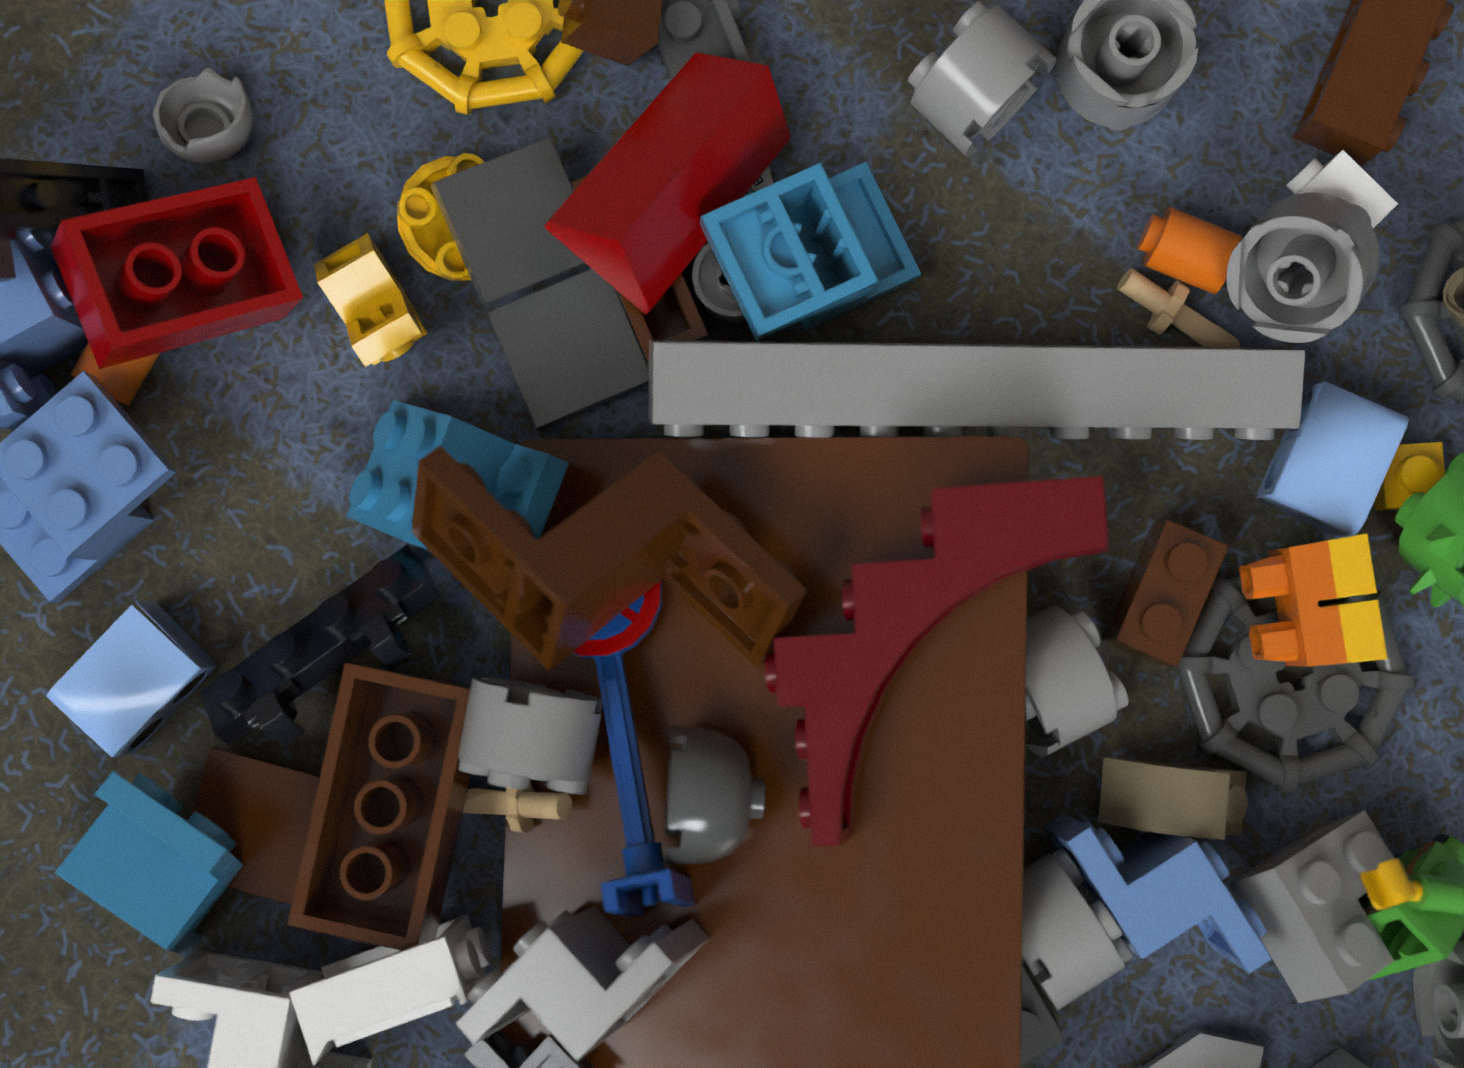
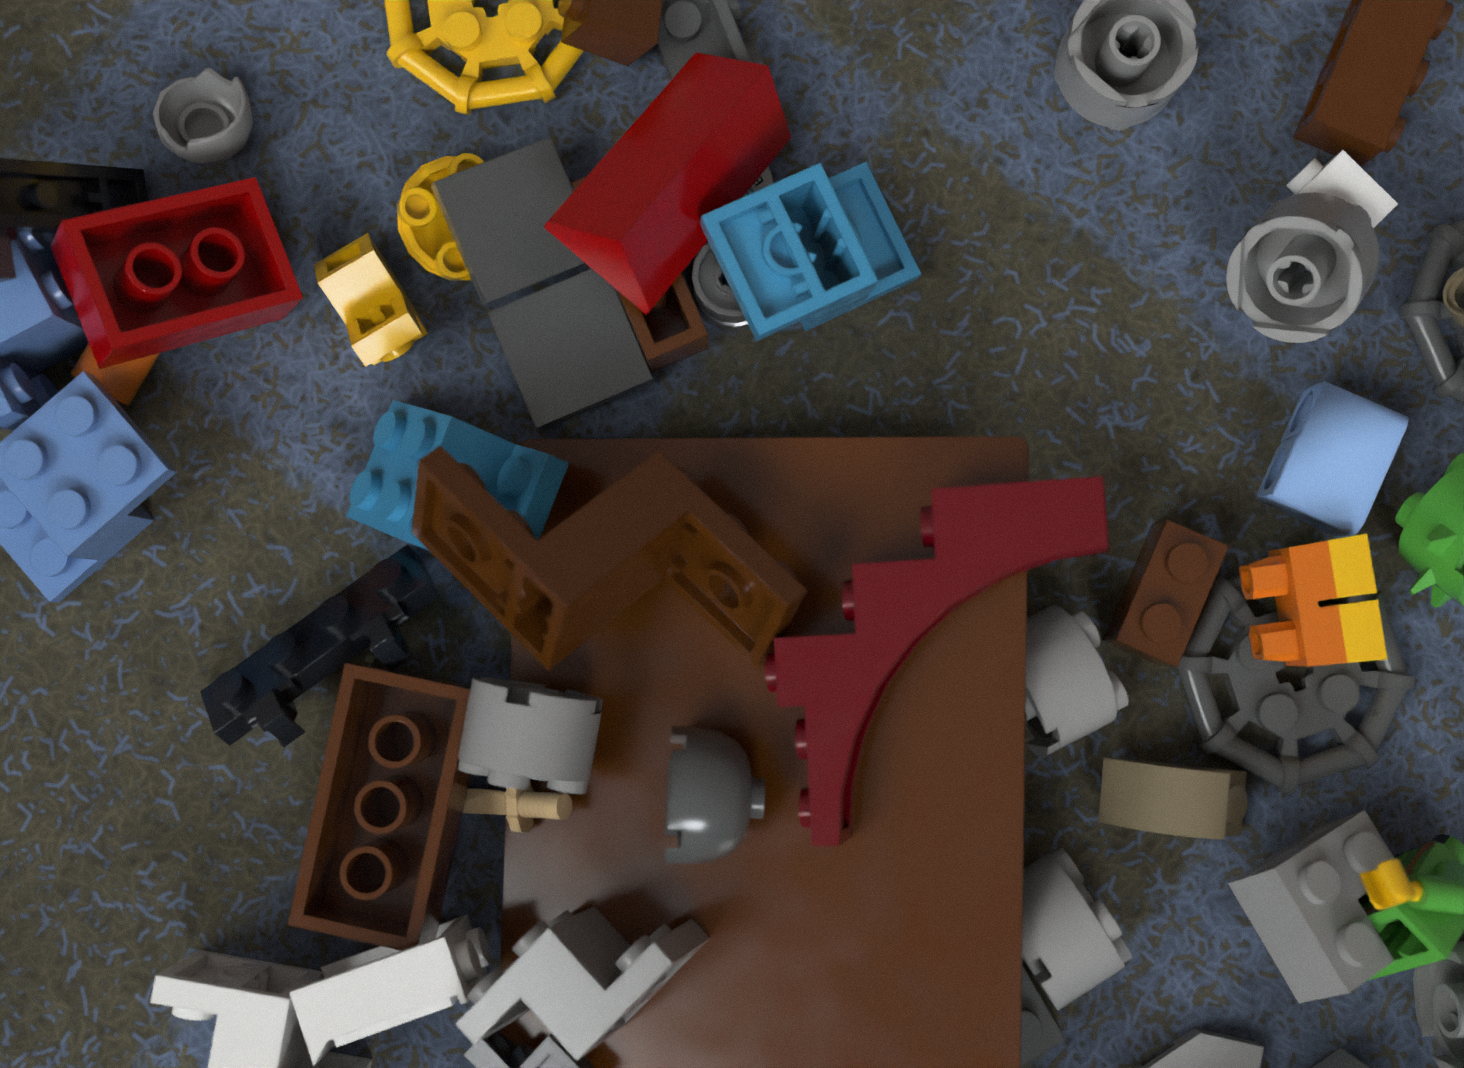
light blue piece [47,601,218,758] -> none
dark azure bracket [54,772,243,958] -> none
reddish brown tile [191,746,320,905] -> none
blue piece [572,580,695,918] -> none
light grey brick [648,340,1305,440] -> none
light grey brick [908,1,1057,157] -> none
medium blue bracket [1043,813,1272,974] -> none
tan piece [1117,268,1240,347] -> none
orange brick [1137,206,1242,295] -> none
yellow plate [1374,442,1445,511] -> none

